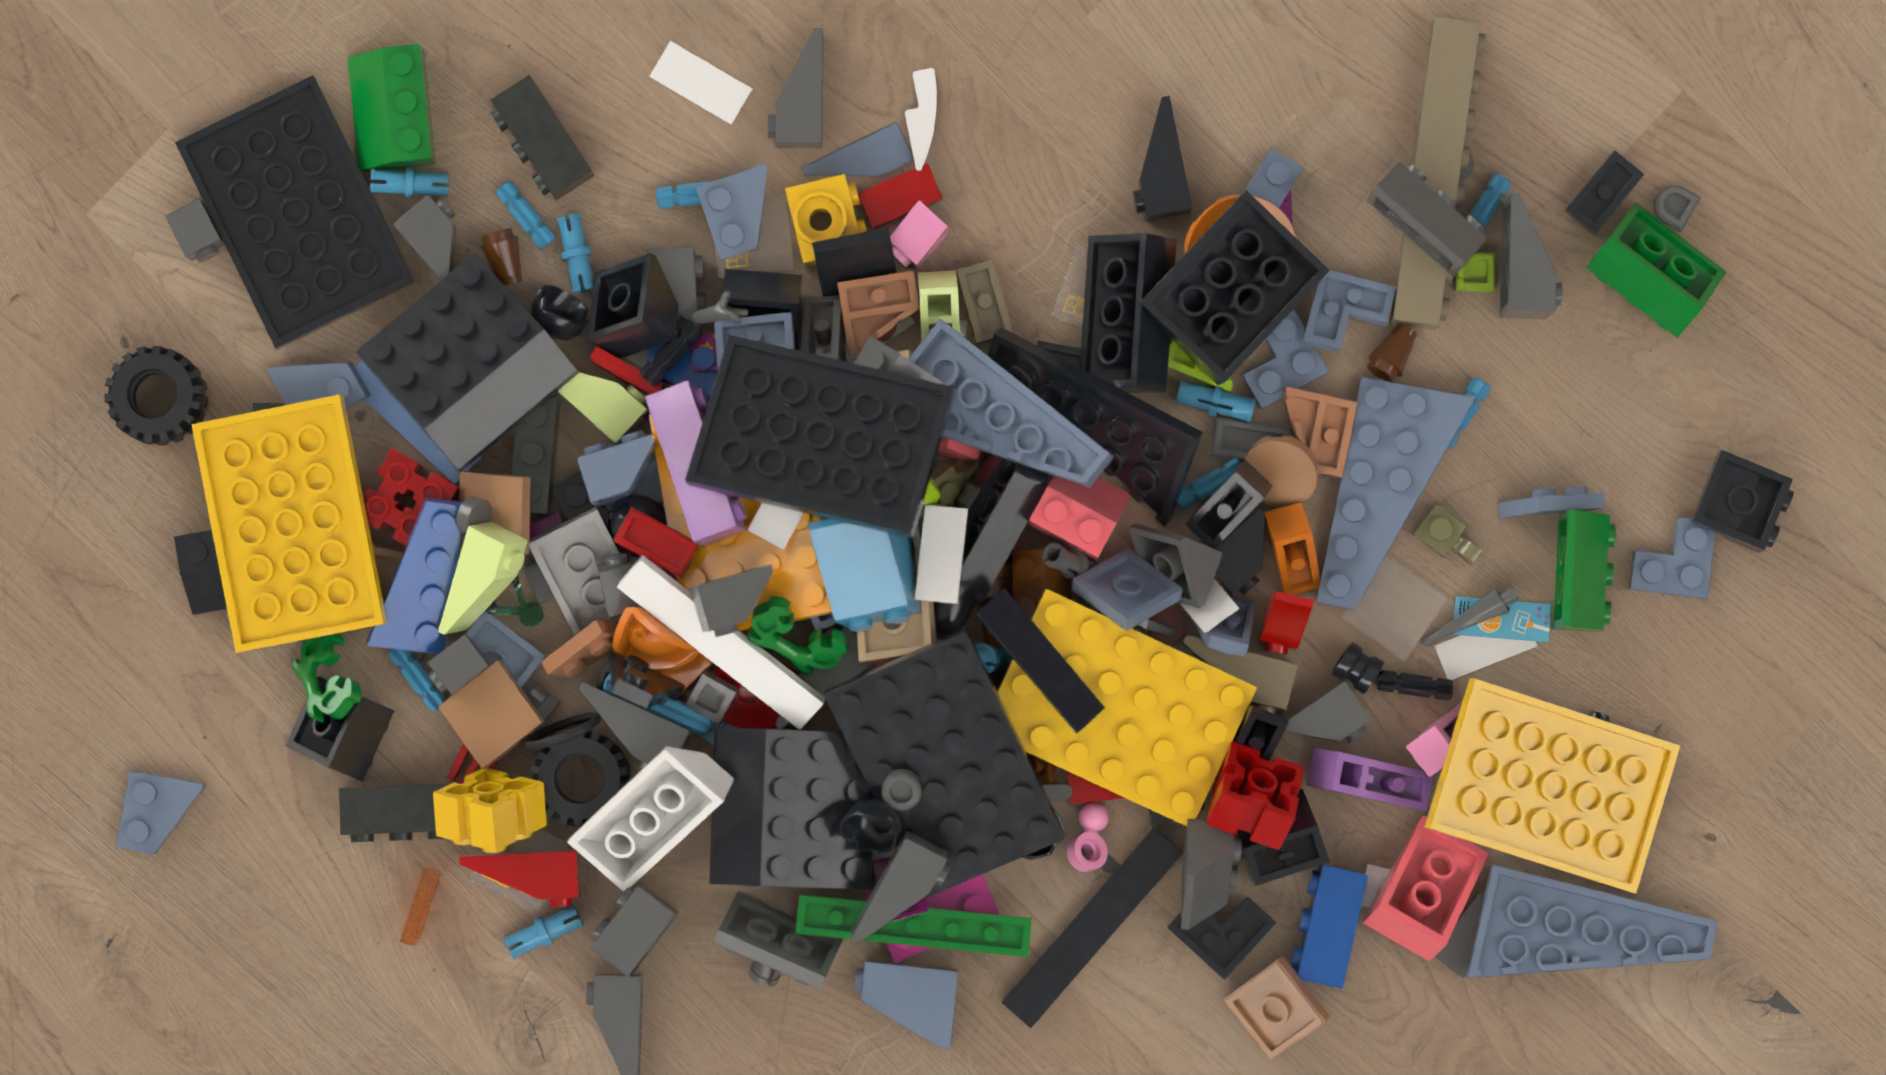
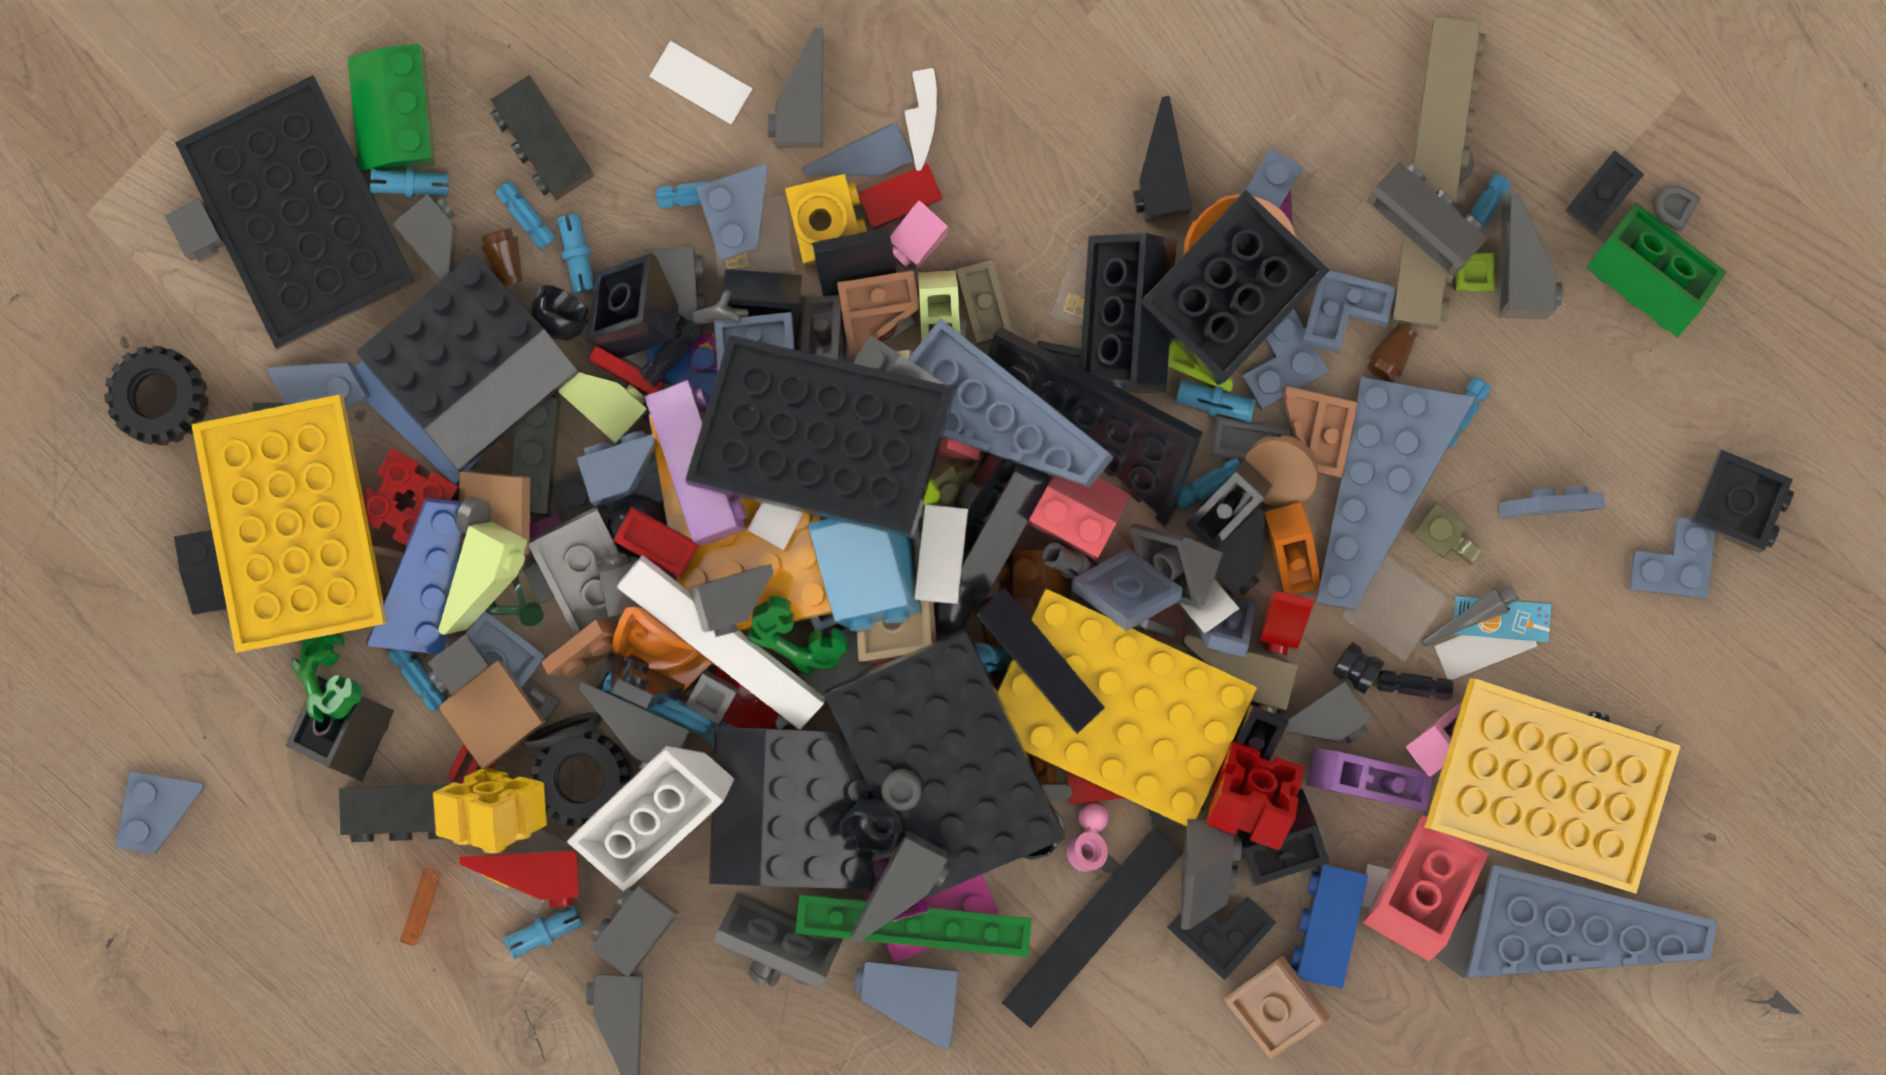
green slope [1552,509,1616,632] -> none

